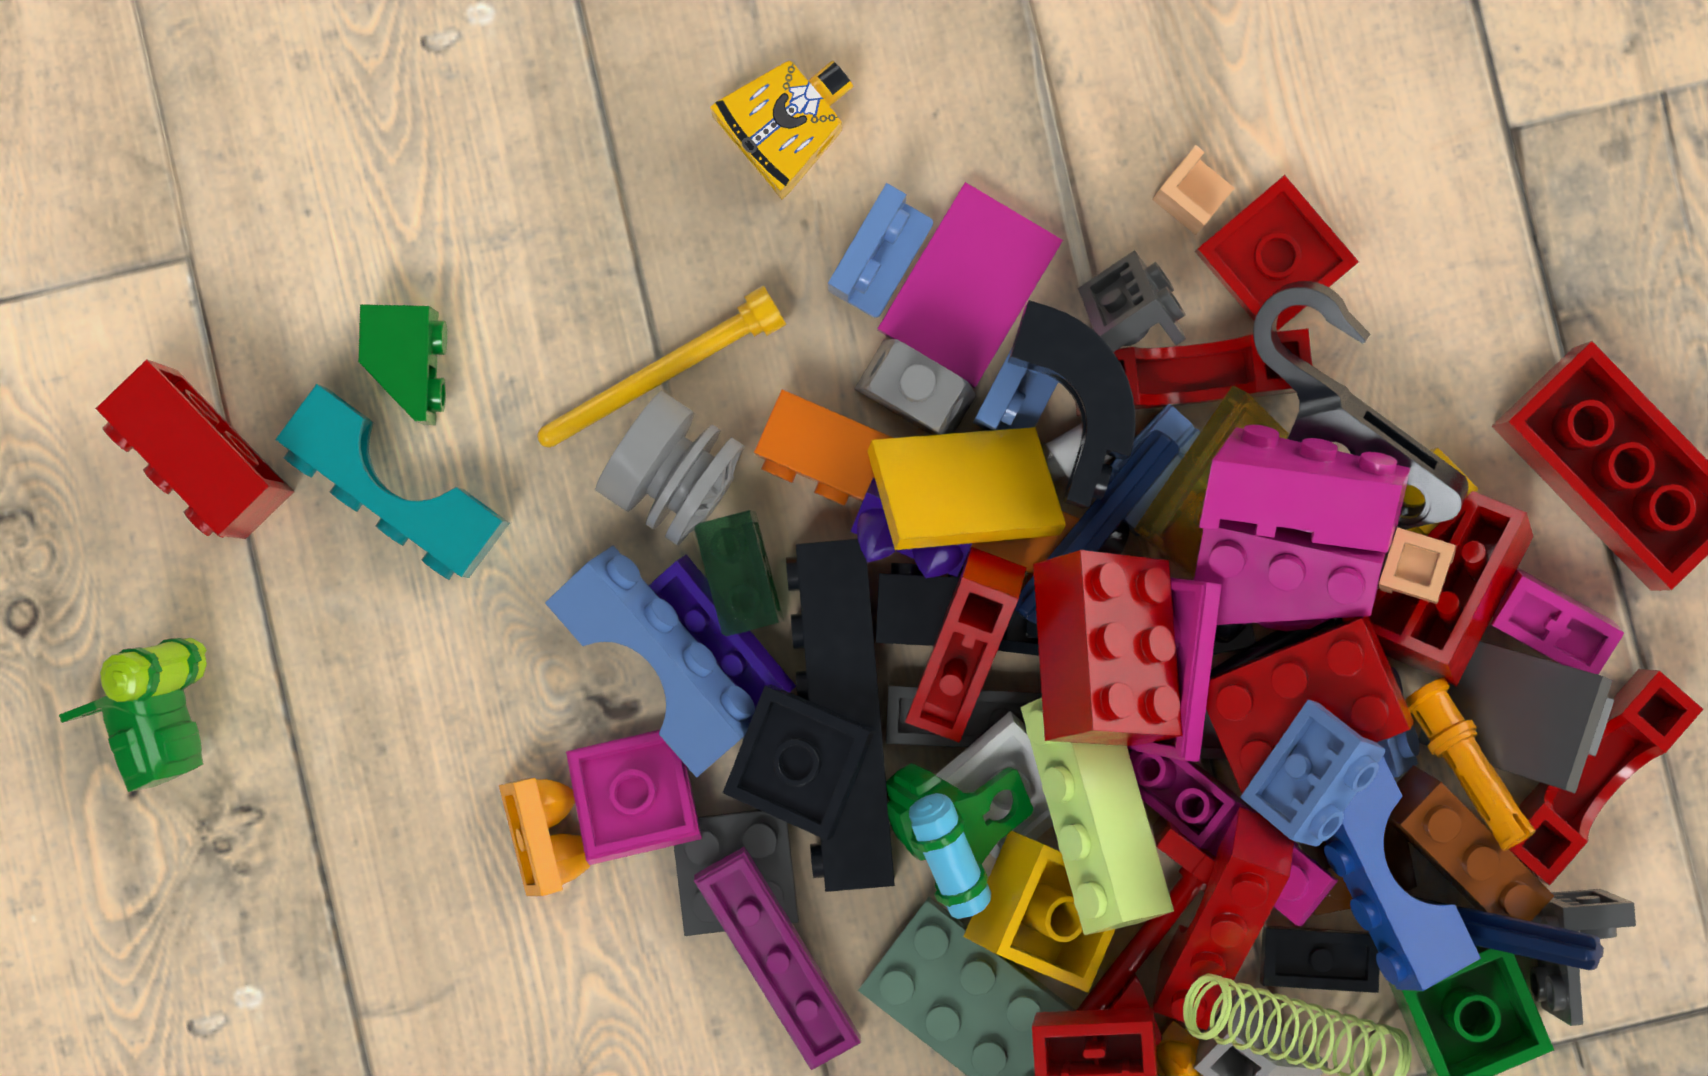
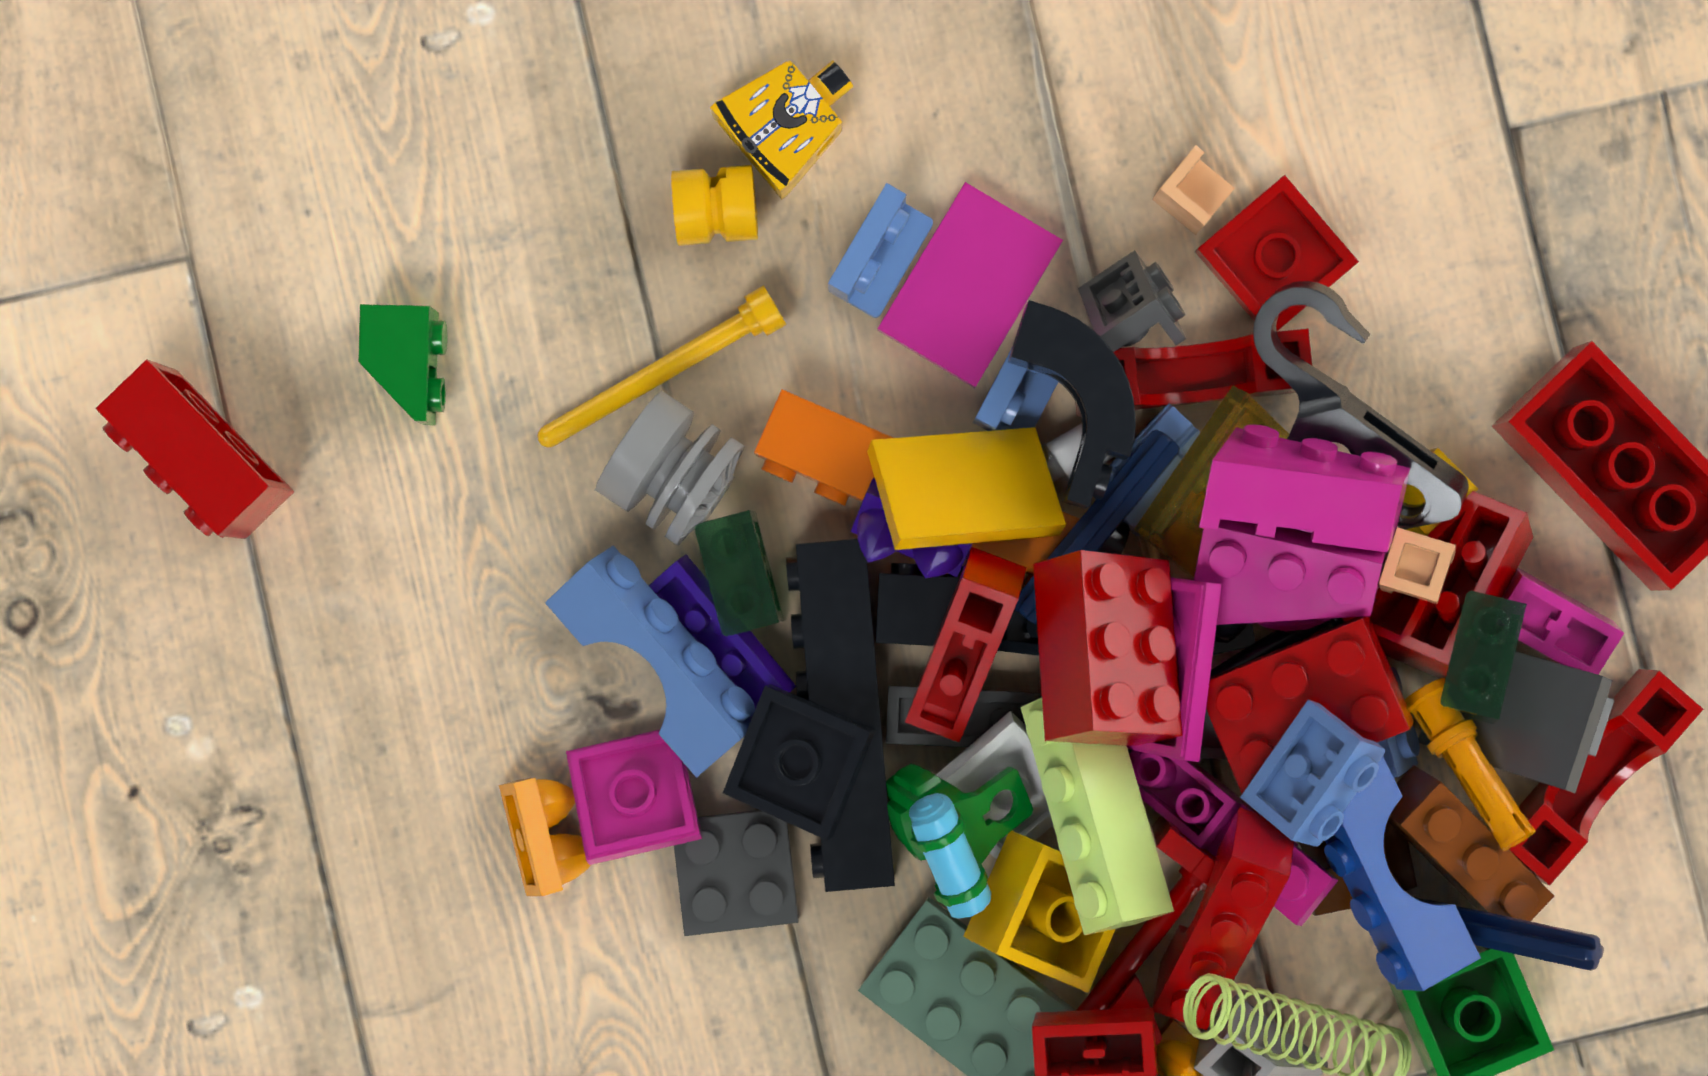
green piece [59,638,207,792] -> none
teal arch [275,384,510,580] -> none
magenta tile [694,846,861,1070] -> none
light grey torso [855,339,976,435] -> none
black plate [1260,925,1380,993] -> none
dark grey bracket [1530,889,1636,1026] -> none
none -> yellow wheel [671,165,758,246]
none -> clear green bracket [1440,591,1527,724]

